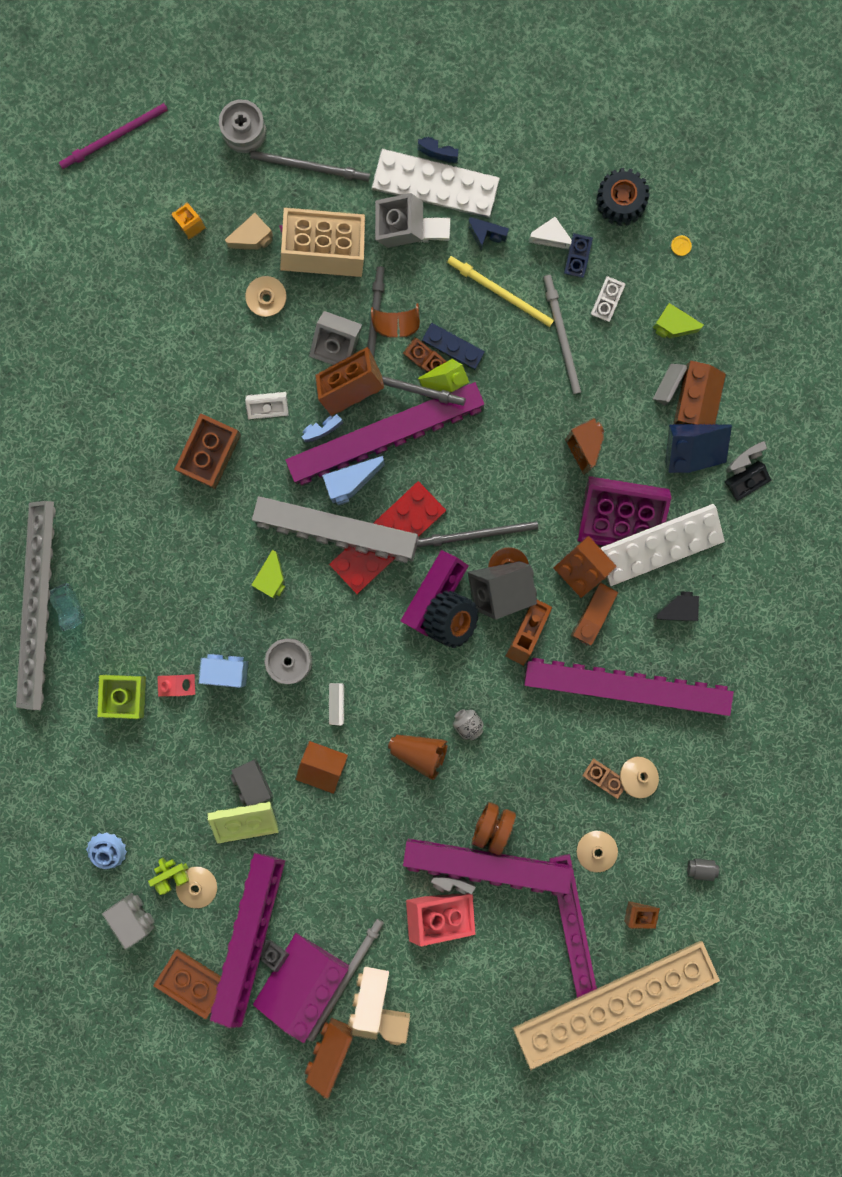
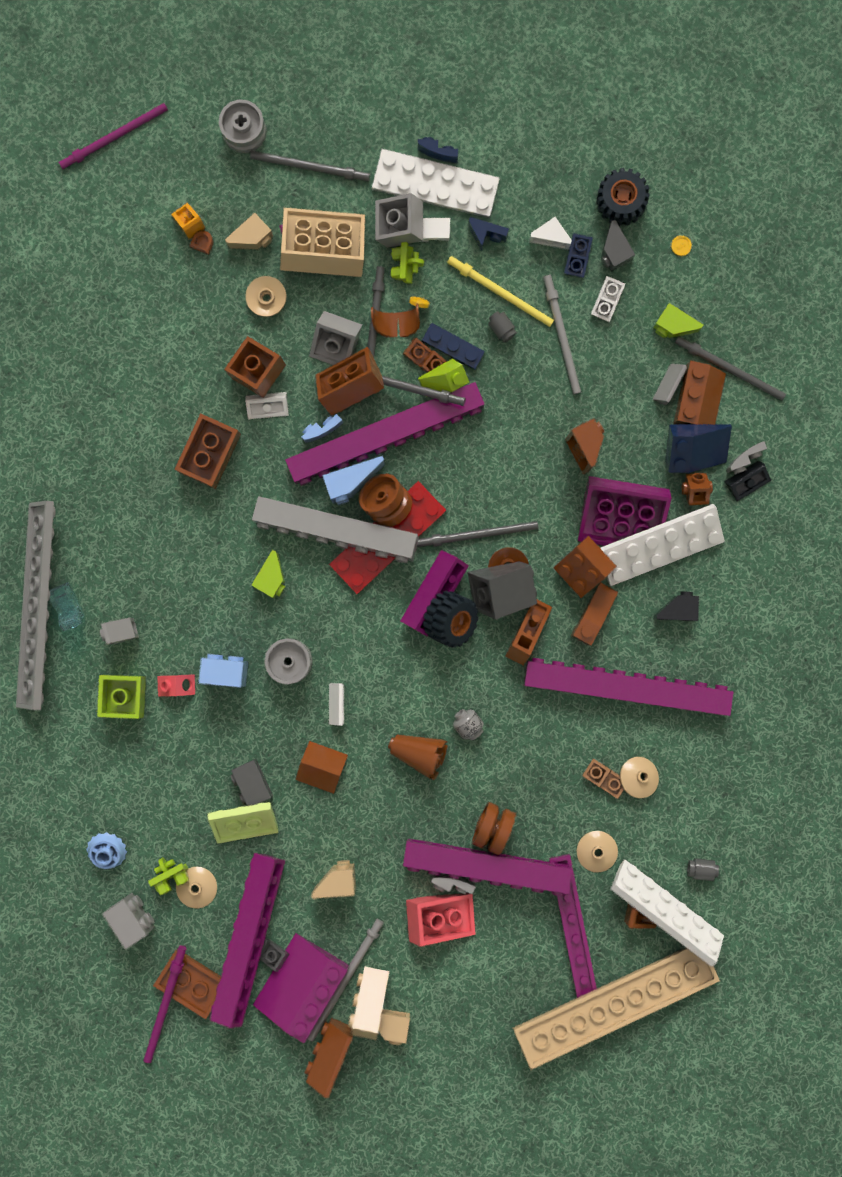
none -> light grey slope [100,617,139,644]
none -> magenta bar [143,946,187,1063]
none -> dark orange tile [189,231,213,255]
none -> dark orange brick [224,336,286,398]
none -> tan slope [312,860,356,898]
none -> dark orange wheel [359,473,413,527]
none -> lime hips [391,242,424,284]
none -> yellow piece [409,297,430,308]
none -> dark grey brick [488,311,517,343]
none -> dark grey slope [601,220,635,272]
none -> white plate [611,860,724,967]
none -> dark grey bar [675,336,786,401]
none -> dark orange brick [681,473,713,505]

